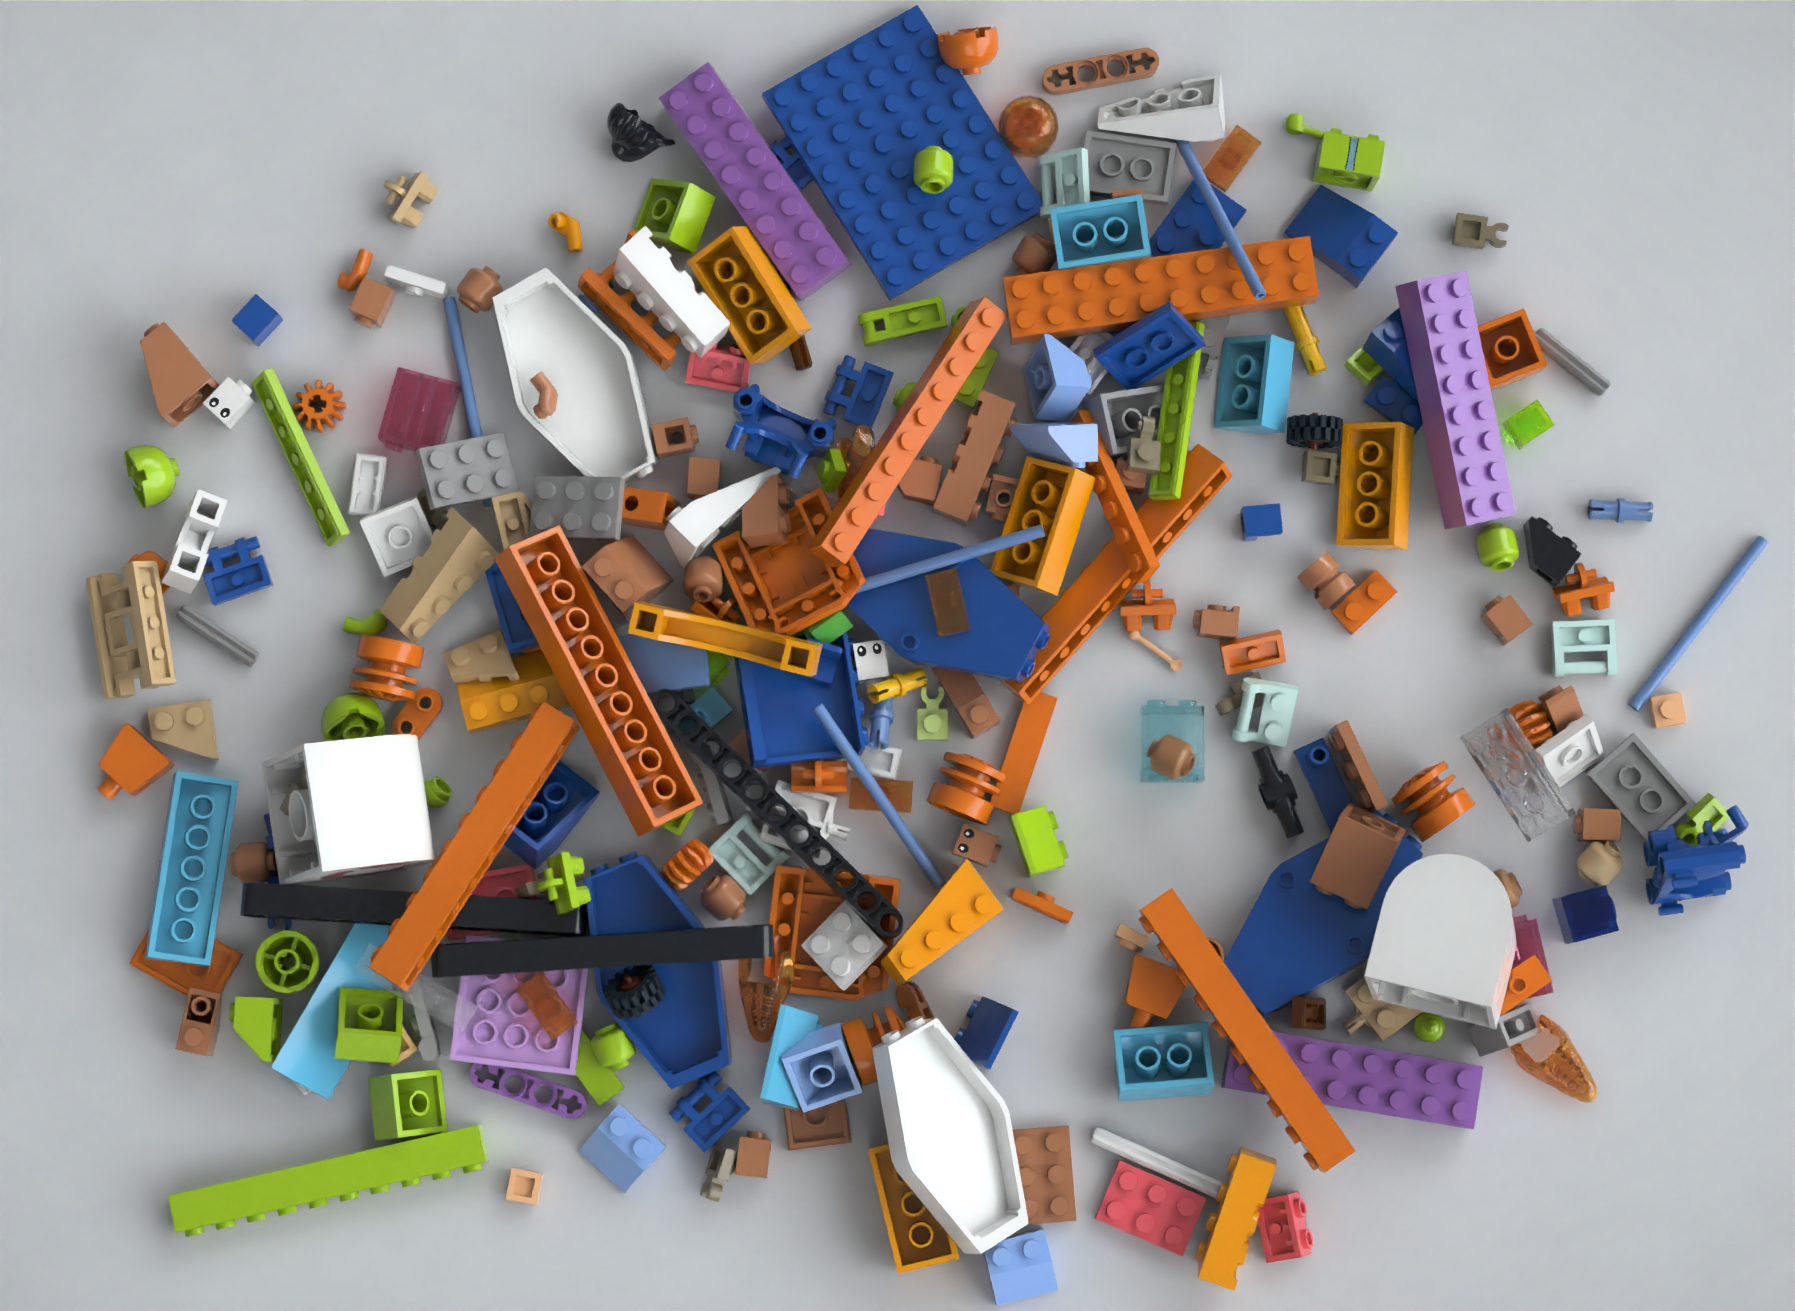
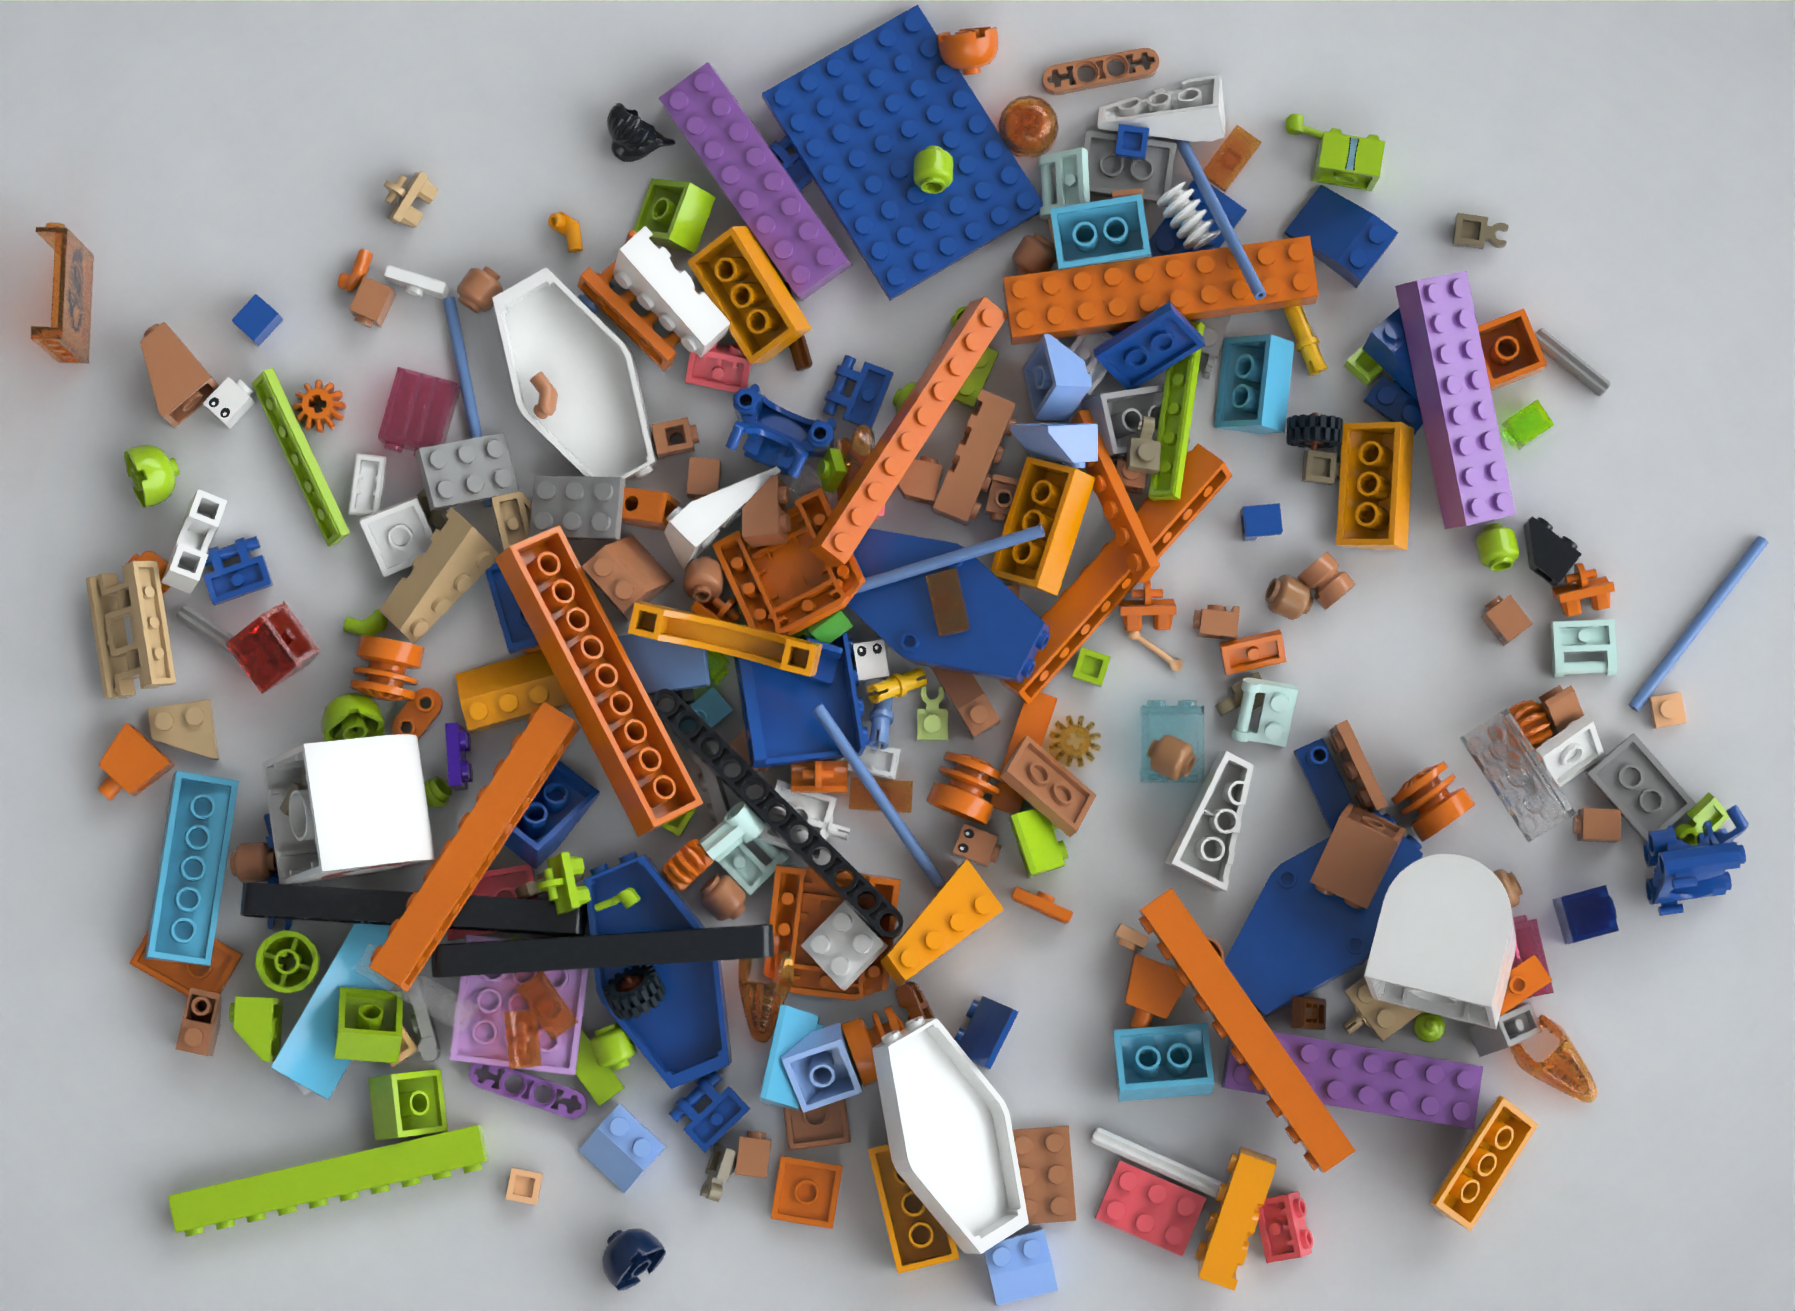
tan wing [443,629,520,683] -> none
lime plate [857,296,948,346] -> none
black pin [1252,745,1304,838] -> none
orange plate [1330,570,1397,635] -> none
tan head [1577,840,1623,887] -> none
medium blue pin [1588,498,1653,523] -> none
none -> clear orange panel [30,223,94,363]
none -> clear red slope [225,601,321,694]
none -> dark purple plate [445,722,473,791]
none -> clear orange hips [504,1009,542,1070]
none -> lime hand [594,887,641,912]
none -> dark blue cylinder [602,1228,666,1291]
none -> light aqua piece [700,801,765,862]
none -> orange plate [771,1156,843,1229]
none -> nougat plate [1000,735,1096,837]
none -> clear yellow gear [1049,715,1101,768]
none -> lime plate [1072,647,1111,687]
none -> blue plate [1114,124,1149,161]
none -> white piece [1157,181,1221,250]
none -> white wedge [1165,751,1254,891]
none -> medium nougat head [1265,575,1313,620]
none -> light orange slope [1429,1095,1538,1231]

